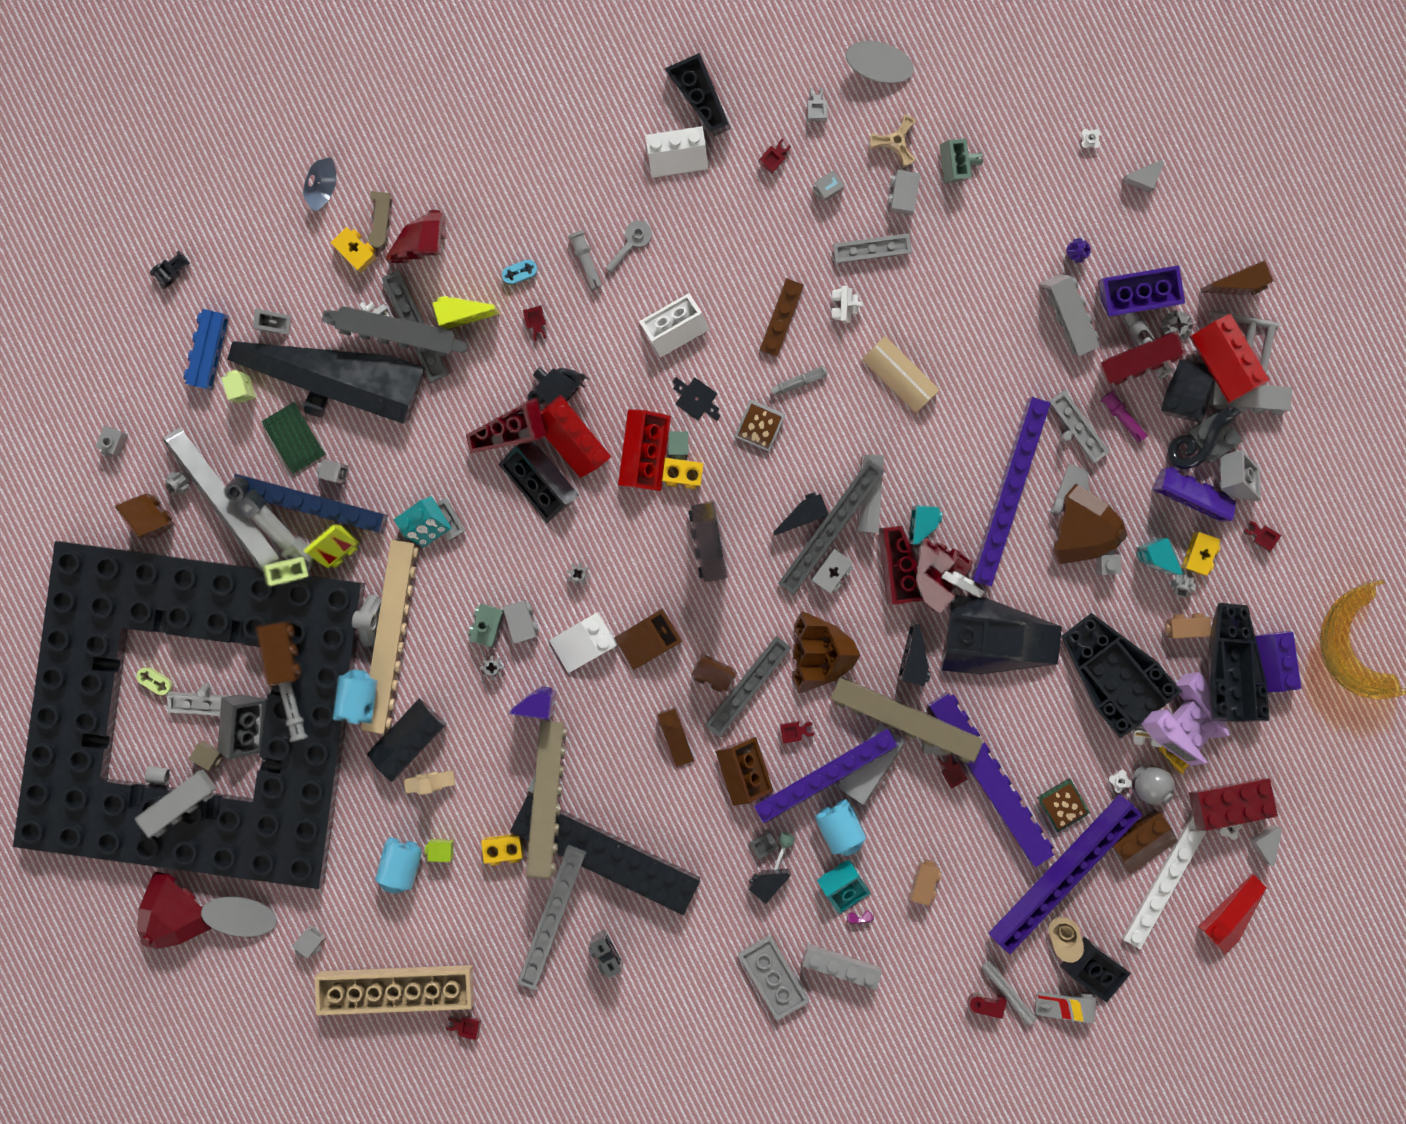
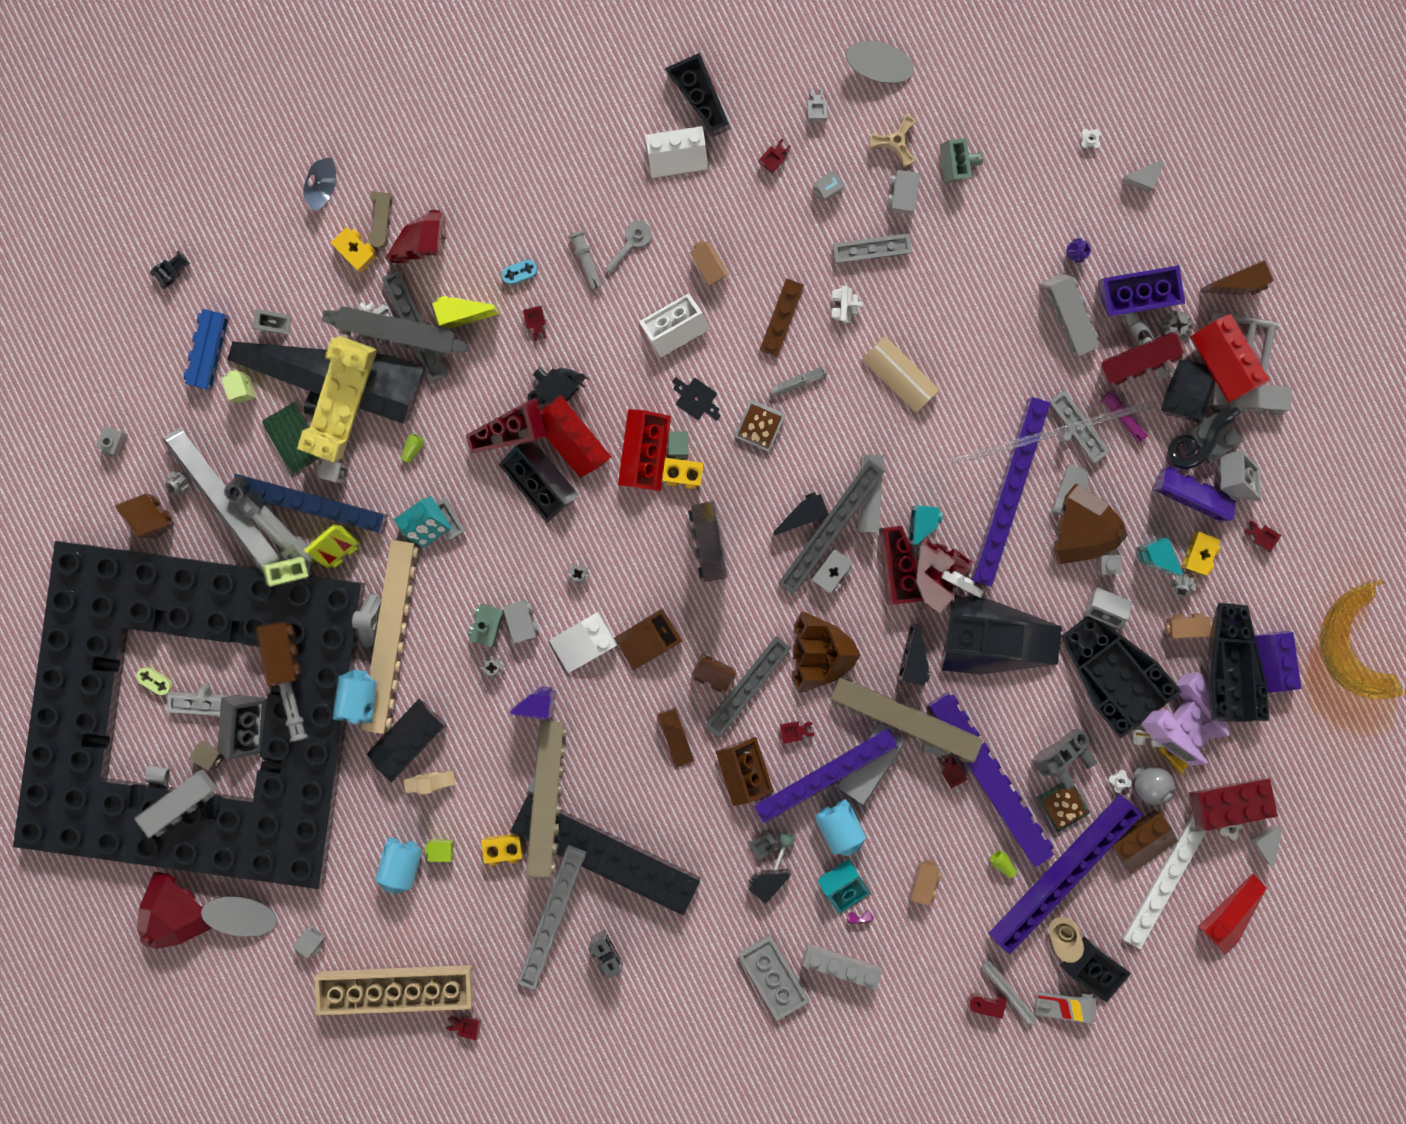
none -> light yellow plate [297,336,377,462]
none -> lime cone [400,433,425,463]
none -> medium nougat brick [690,240,729,286]
none -> clear piece [949,401,1154,463]
none -> lime cone [990,850,1017,879]
none -> dark grey piece [1032,728,1097,790]
none -> light grey brick [1084,587,1132,629]

